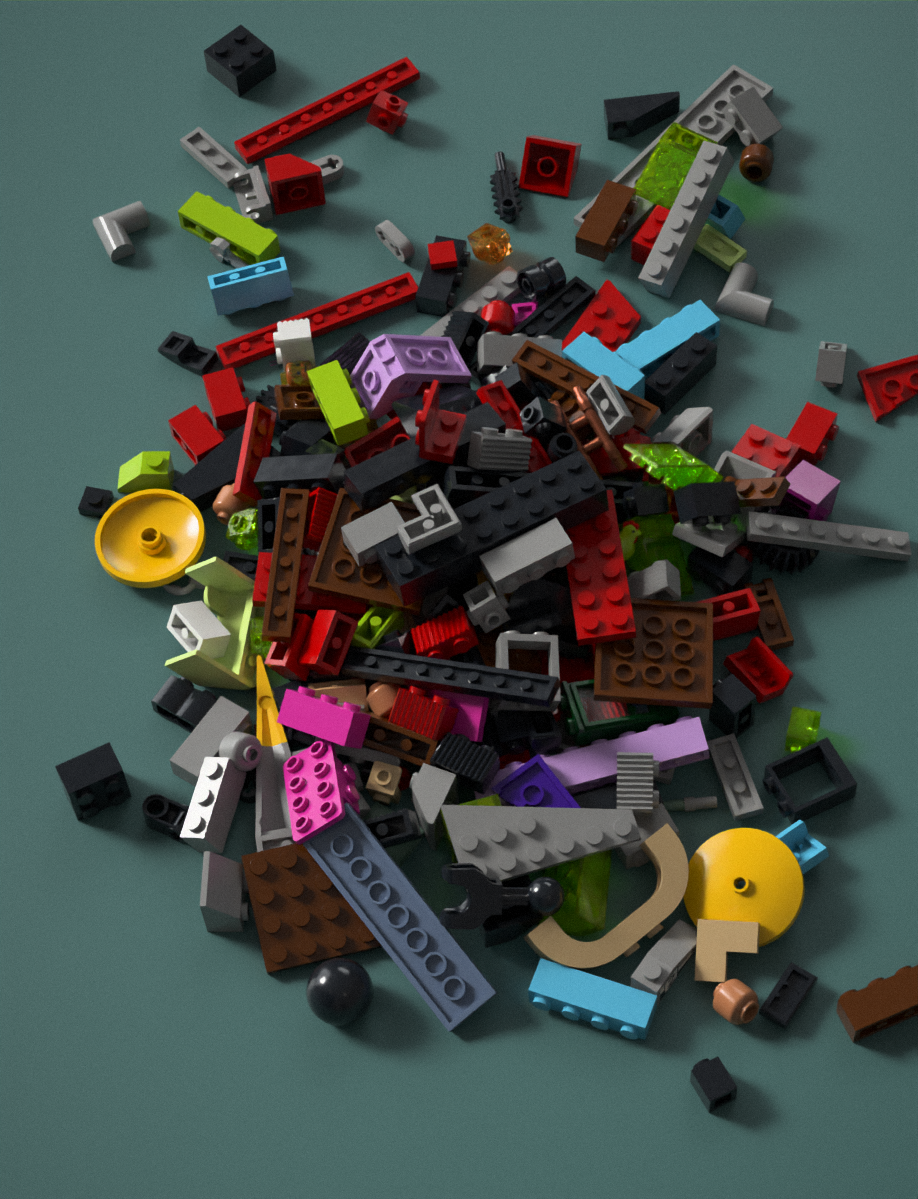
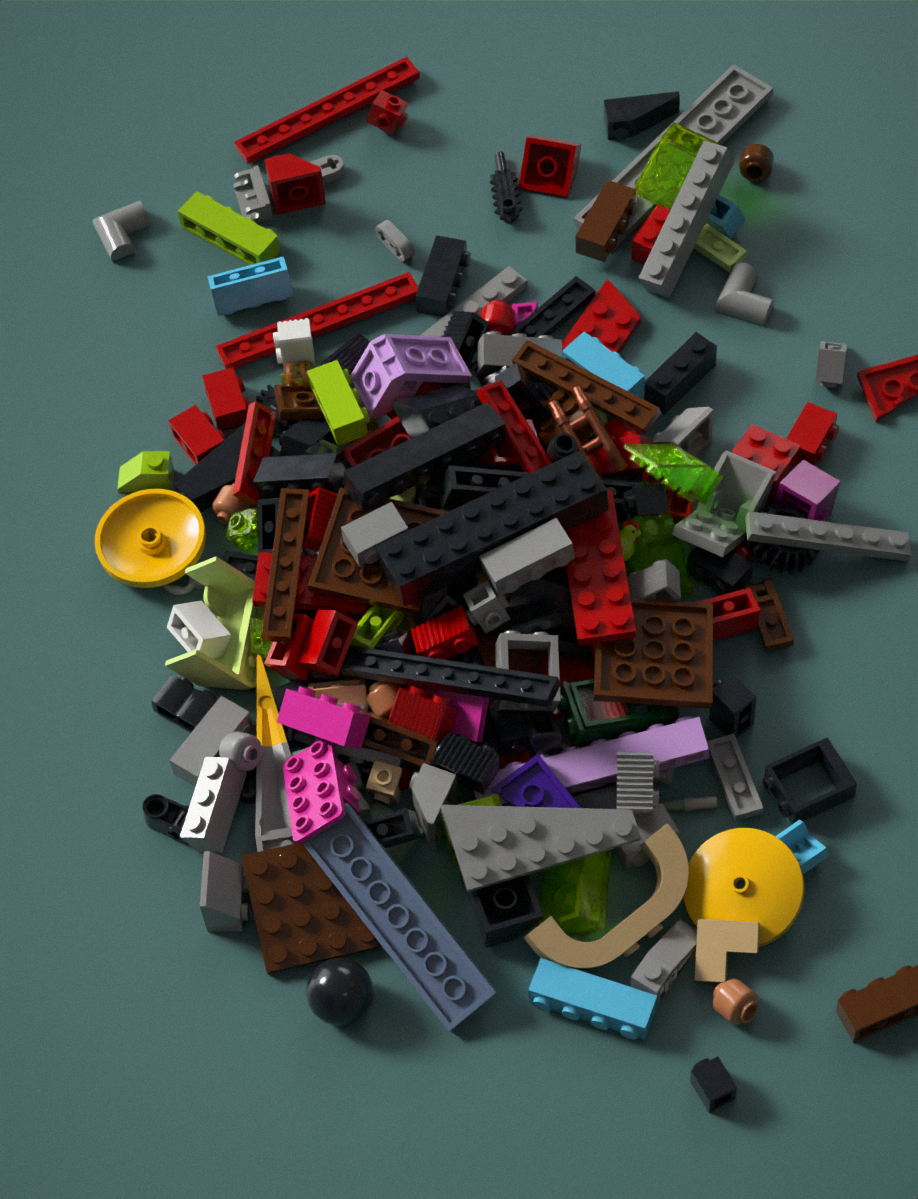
black brick [55,742,132,821] -> none
black plate [78,486,114,518] -> none
black slope [157,331,219,376] -> none
light grey plate [180,127,247,189] -> none
black brick [204,25,277,97] -> none
light grey bar [209,237,249,269] -> none
light grey brick [397,484,462,554] -> none
red bracket [415,380,467,464] -> none
red tile [427,240,457,270] -> none
black piece [440,863,565,930] -> none
clear orange brick [467,223,513,265] -> none
light grey brick [467,427,532,472] -> none
black wheel [516,257,566,302] -> none
black brick [519,397,567,445] -> none
light grey brick [585,375,635,435] -> none
medium azure brick [615,300,720,380] -> none
black brick [673,481,741,527] -> none
light grey brick [721,86,783,146] -> none
reddish brown plate [723,476,791,507] -> none
red bracket [723,637,793,703] -> none
black plate [759,962,818,1030] -> none
clear neon green brick [785,707,822,753] -> none

